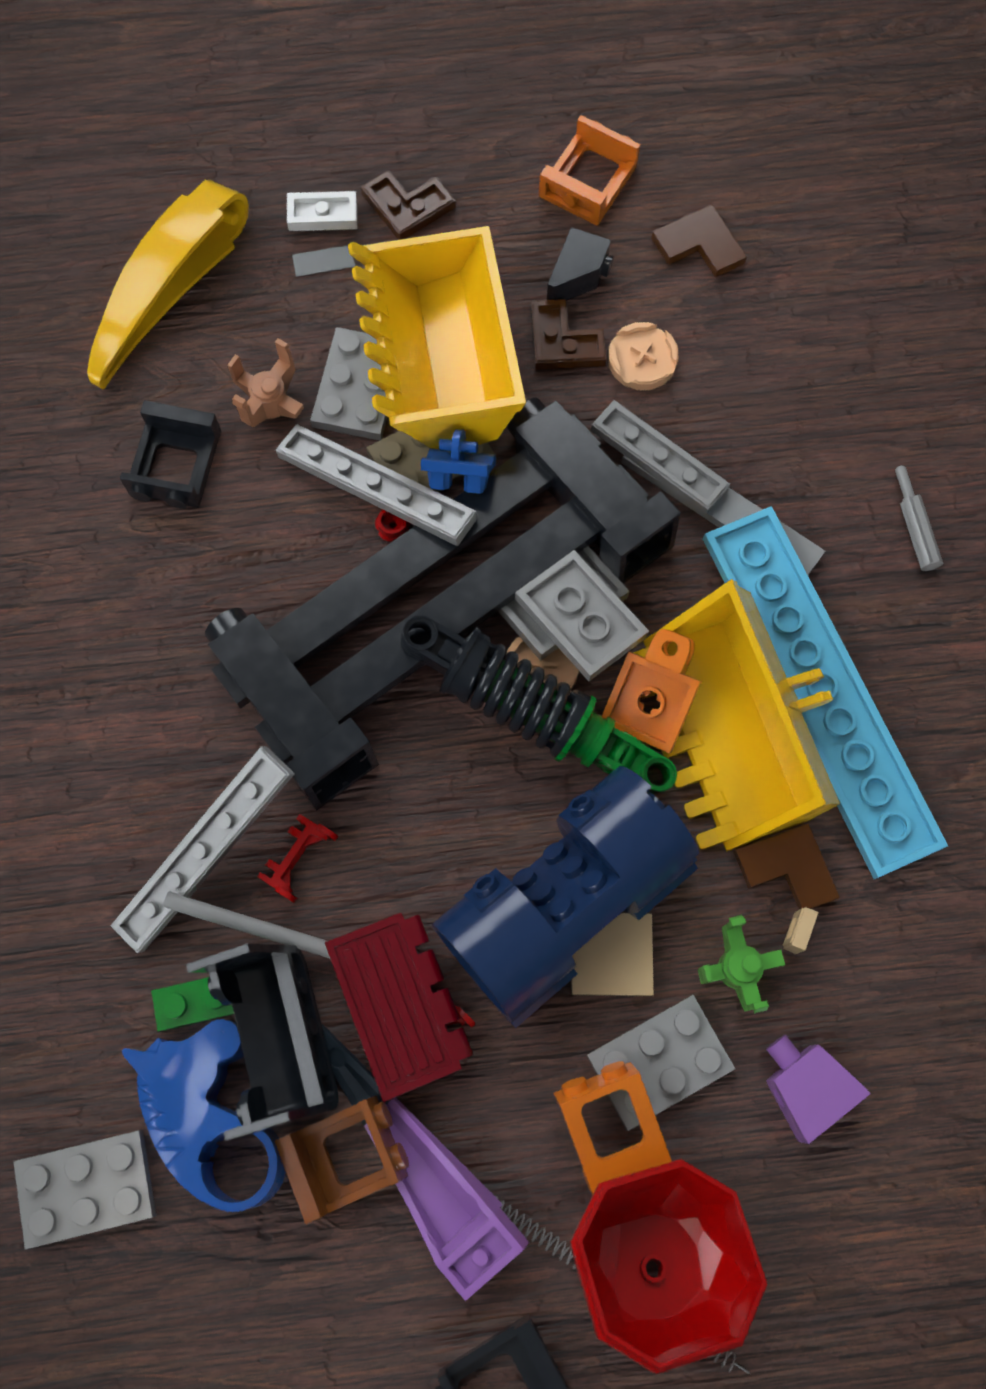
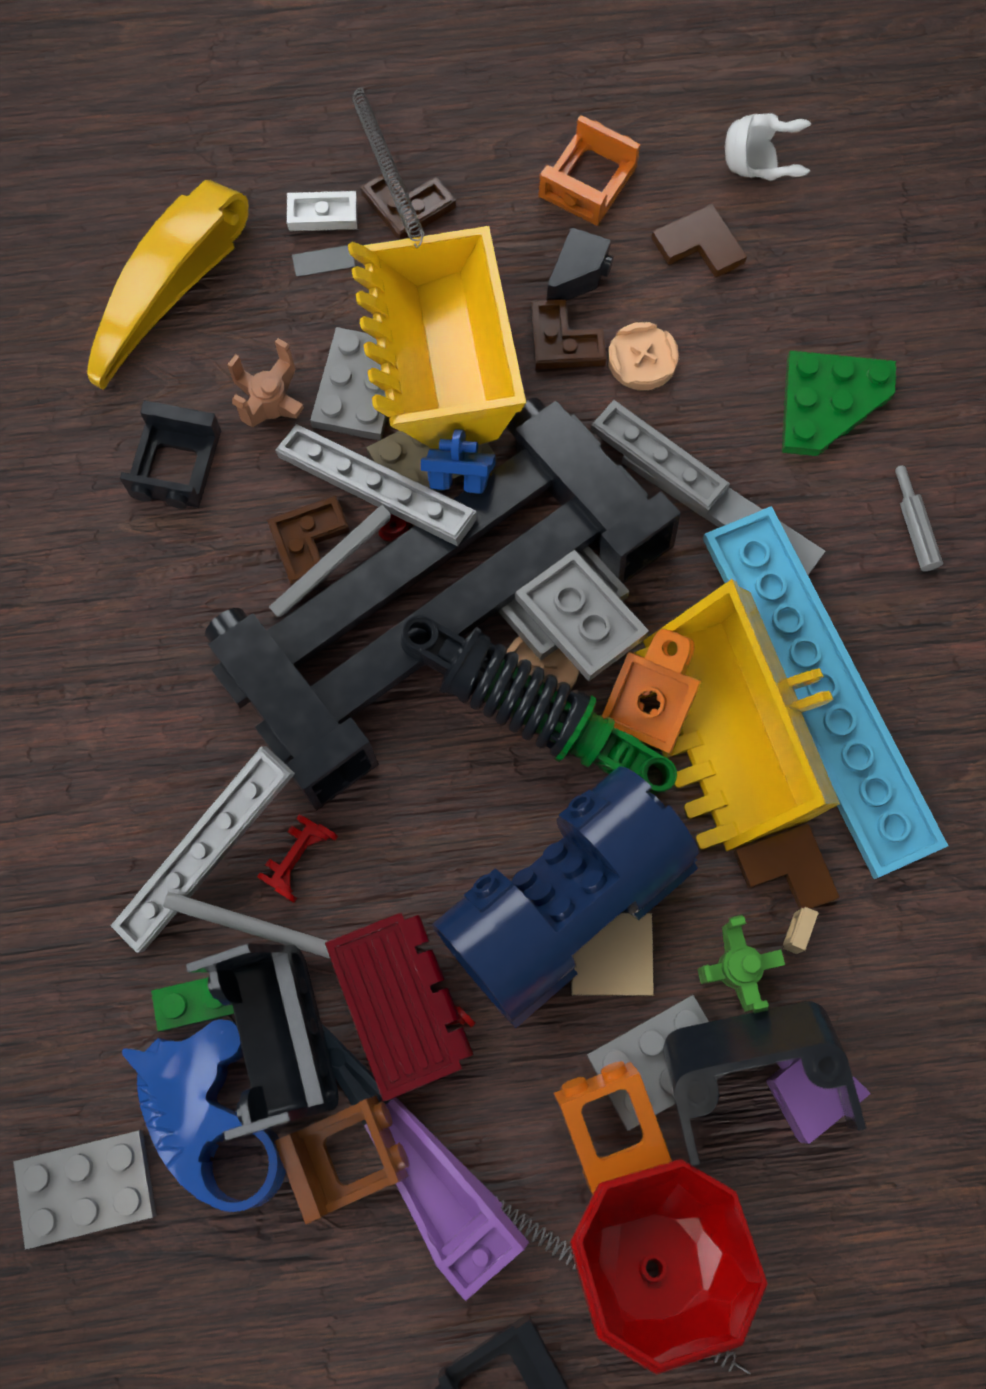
none -> reddish brown tile [267,495,350,586]
none -> light grey tile [269,505,391,618]
none -> light grey piece [352,88,425,248]
none -> black windscreen [663,1001,867,1166]
none -> white hair [725,113,811,181]
none -> green plate [782,350,896,456]

